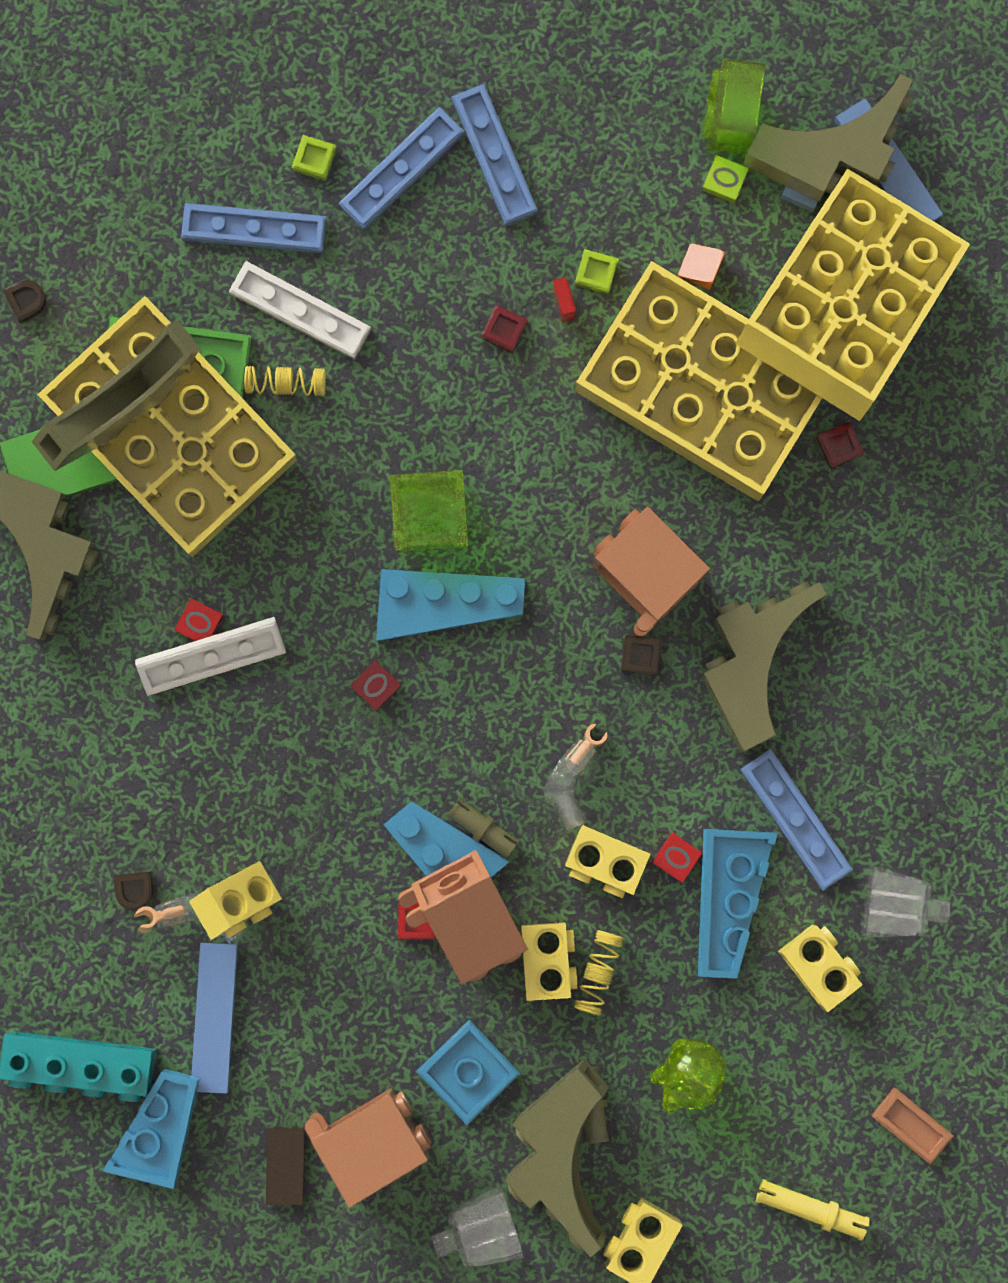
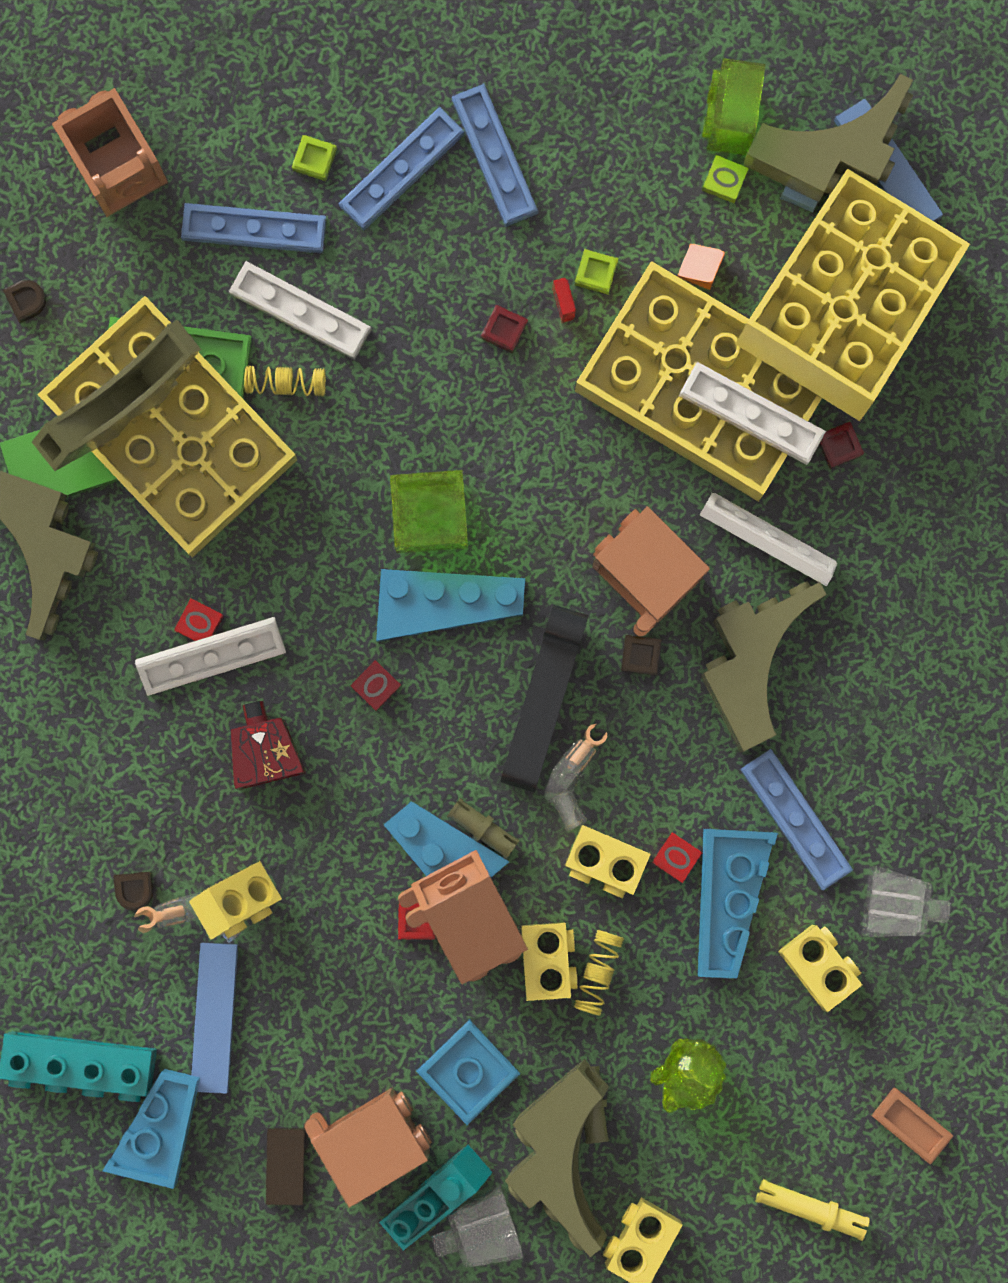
none -> nougat container [52,88,168,217]
none -> dark red torso [231,701,306,790]
none -> teal slope [379,1144,493,1251]
none -> black beam [500,604,589,793]
none -> white tile [679,362,826,465]
none -> white tile [700,493,838,586]

